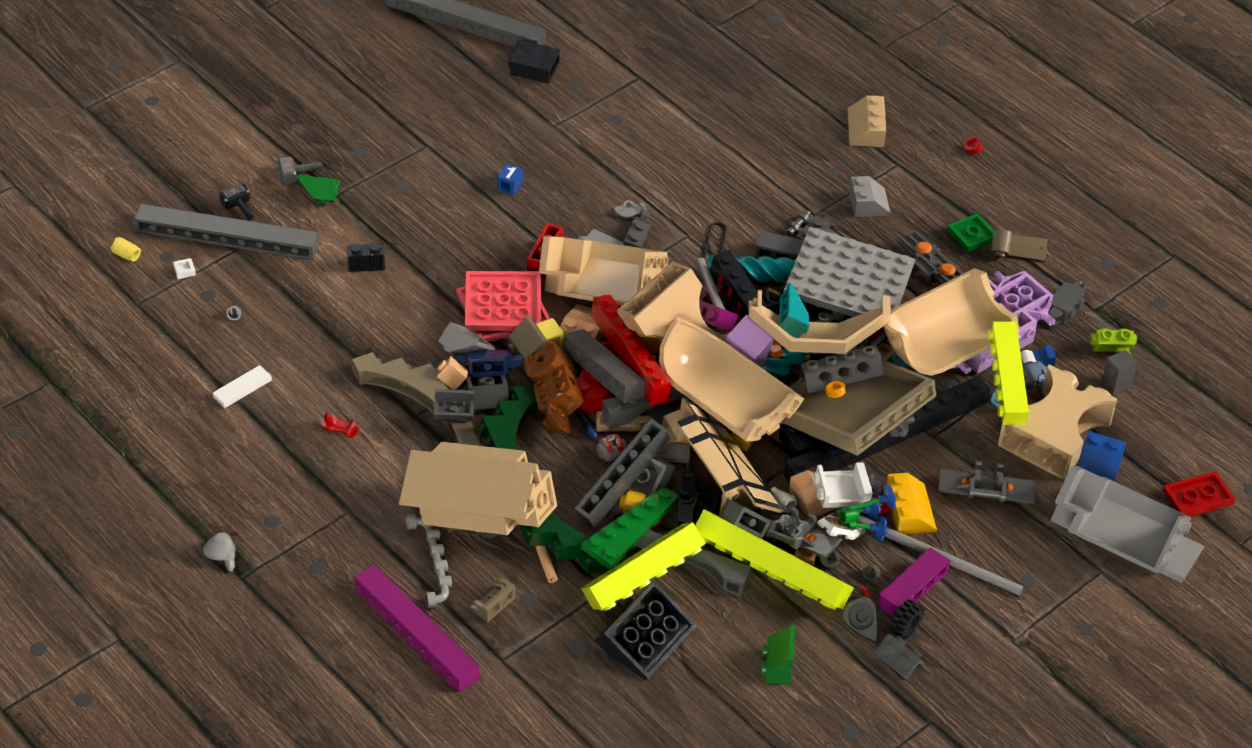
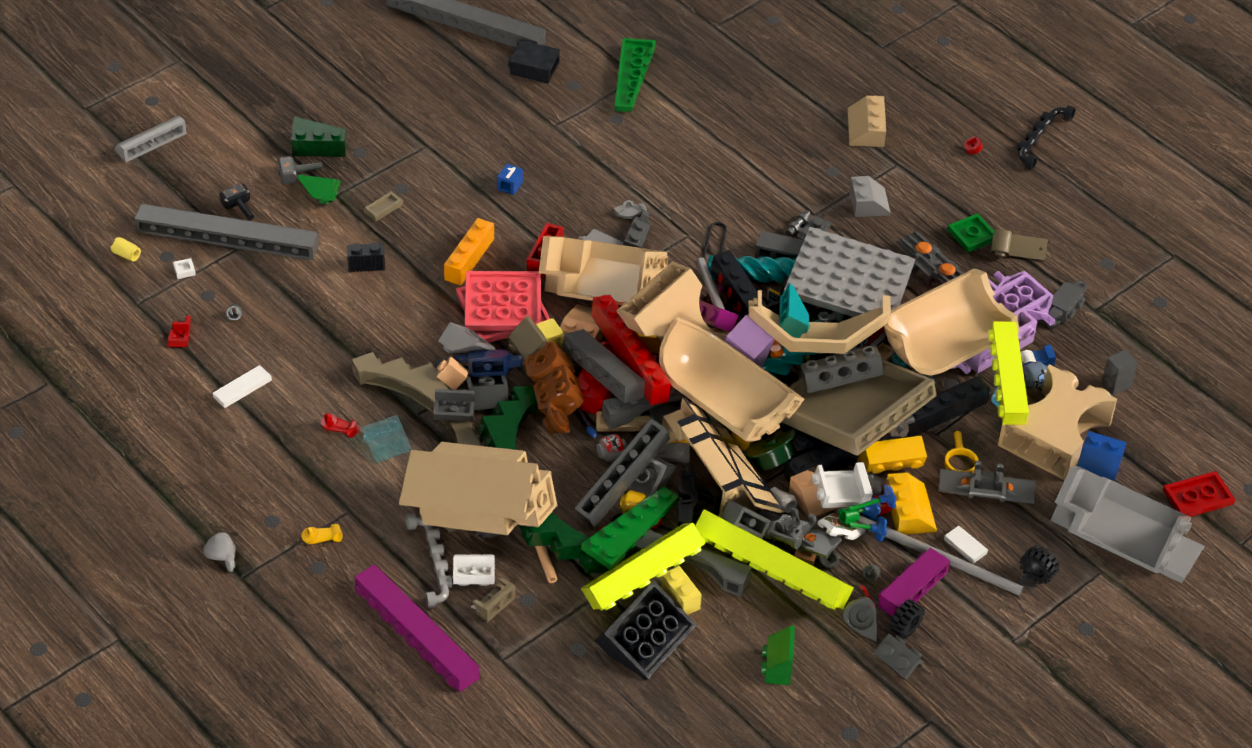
light orange tile [825,381,846,398] -> none
lime brick [1090,328,1137,354] -> none
none -> light grey brick [114,116,187,162]
none -> red slope [168,315,191,347]
none -> dark green wedge [291,116,347,157]
none -> yellow piece [301,524,343,544]
none -> clear light blue hinge [361,415,412,463]
none -> dark tan tile [364,191,403,222]
none -> light orange brick [444,218,494,286]
none -> white bracket [453,555,495,586]
none -> green wing [615,38,656,112]
none -> light yellow brick [661,566,701,615]
none -> dark green piece [745,429,795,470]
none -> yellow slope [858,436,927,474]
none -> yellow piece [944,431,979,473]
none -> white tile [944,526,988,564]
none -> black bar [1018,105,1076,170]
none -> black tyre [1019,545,1060,584]

